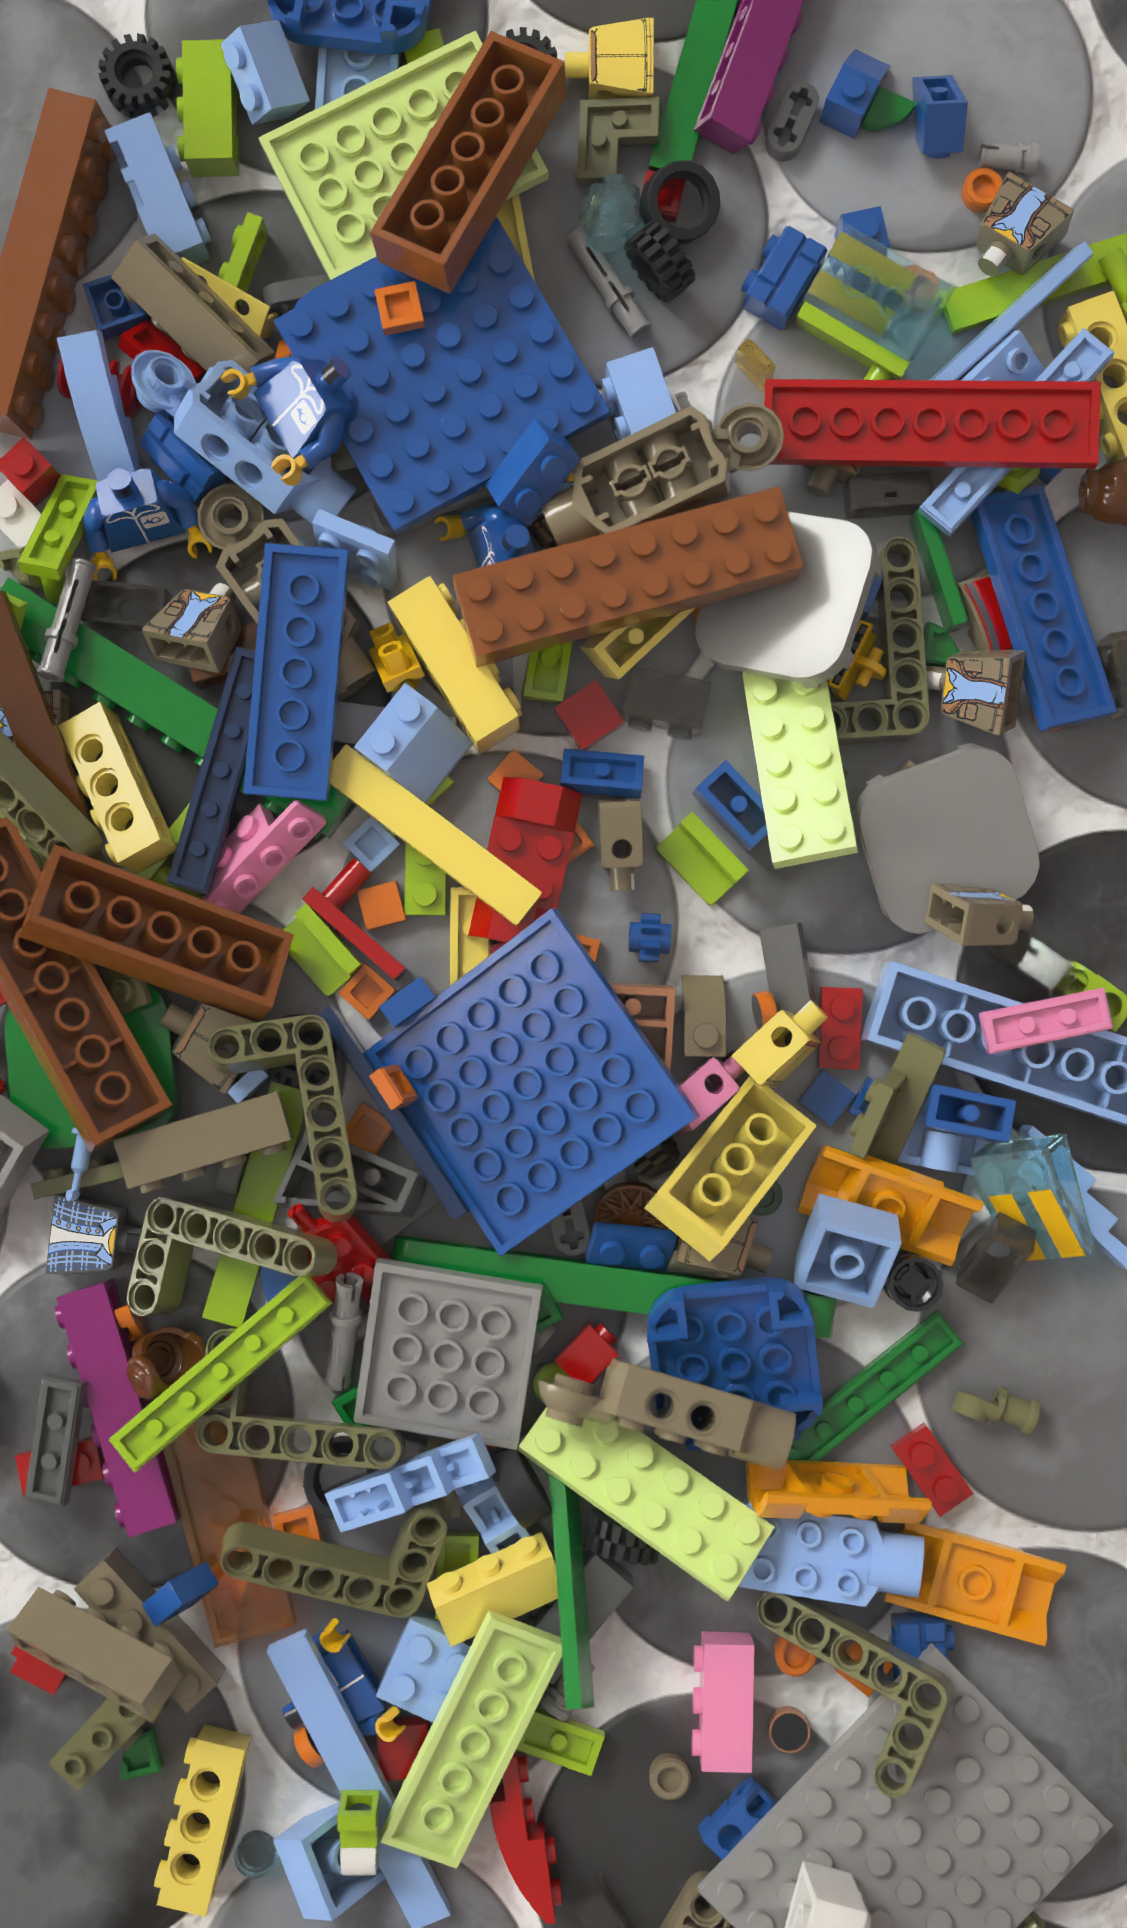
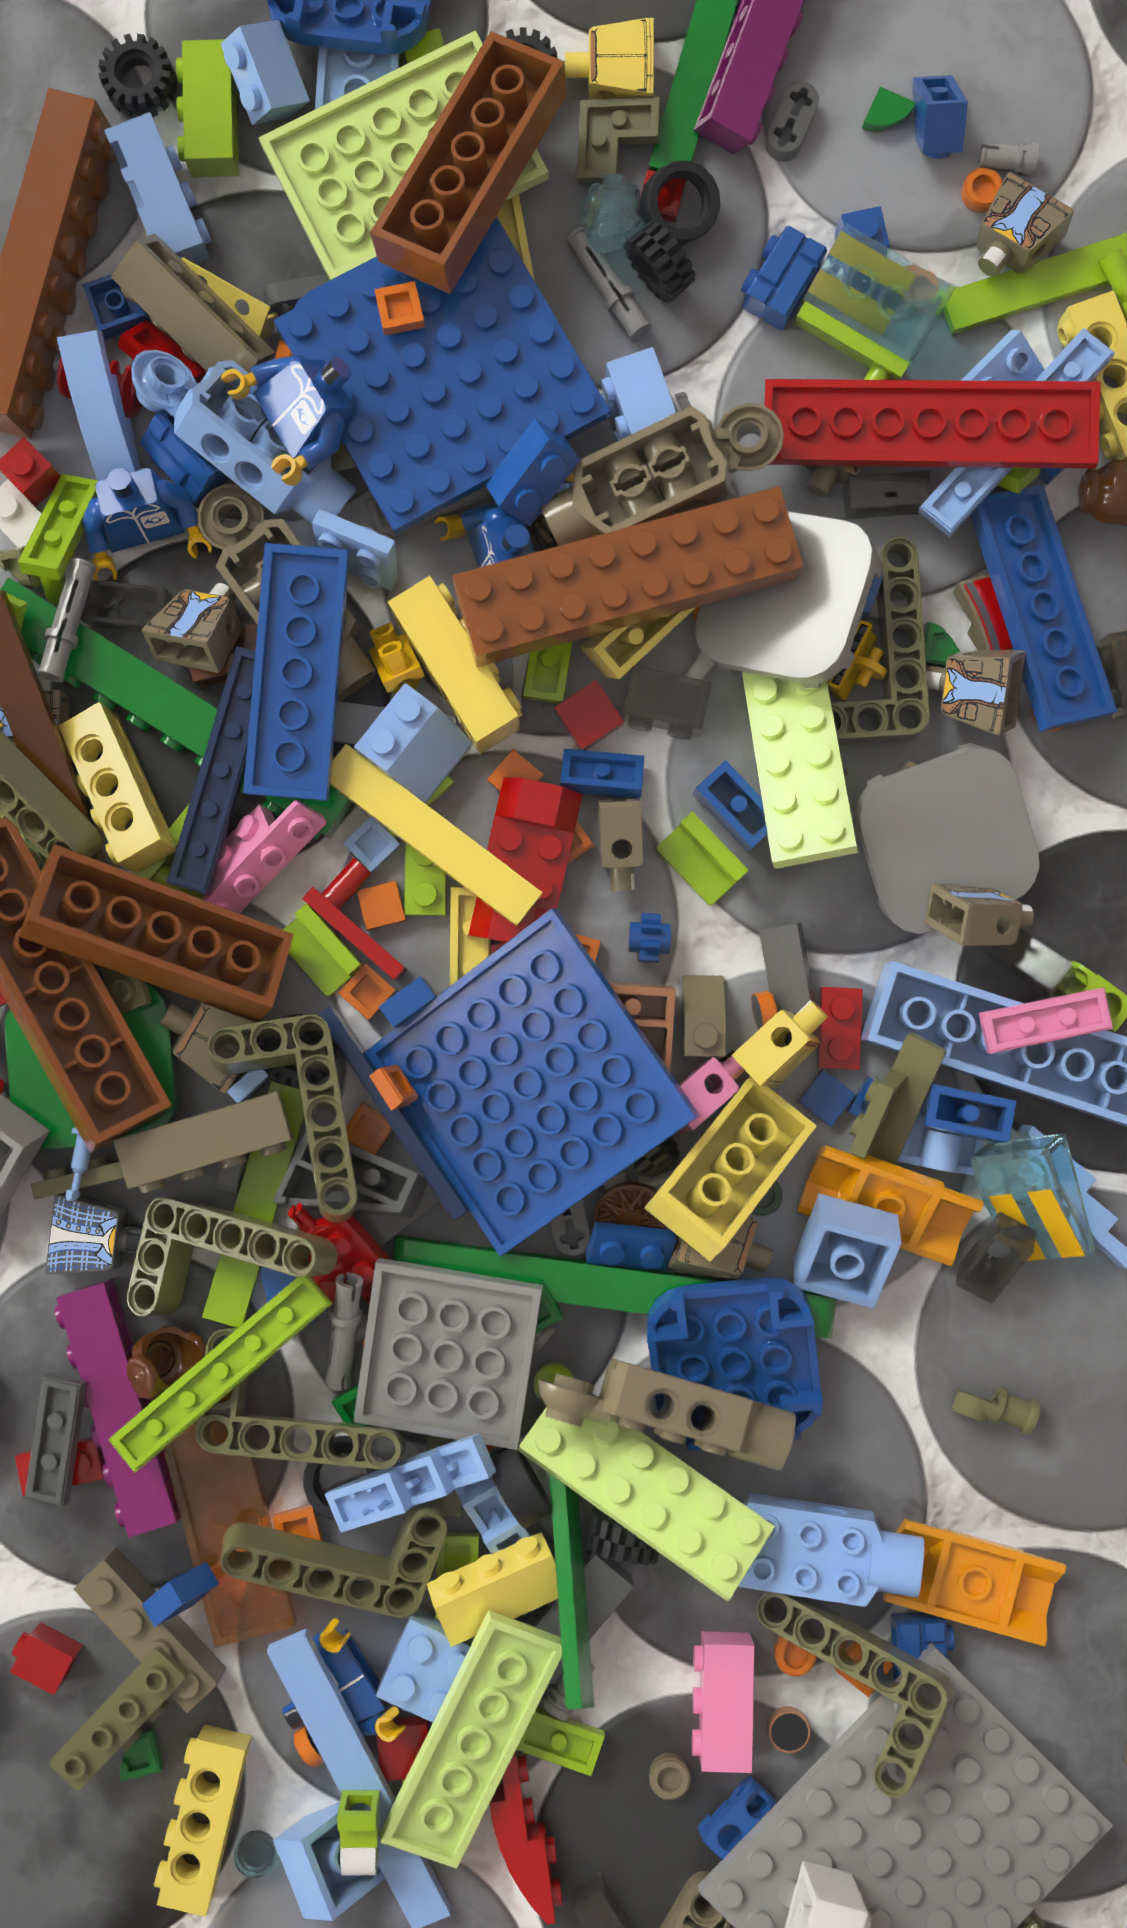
dark tan brick [7,1587,182,1722] -> none
orange tile [114,1303,148,1344] -> none
lime plate [218,212,269,308] -> none
red brick [554,1320,619,1383] -> none
clear yellow tile [734,338,776,391] -> none
light orange piece [746,1460,932,1524] -> none
green tile [787,1310,964,1461] -> none
blue slope [820,49,890,139] -> none
black wheel [882,1251,943,1312] -> none
red plate [890,1422,973,1517] -> none
green tile [909,509,968,634] -> none
light blue tile [929,241,1094,380] -> none

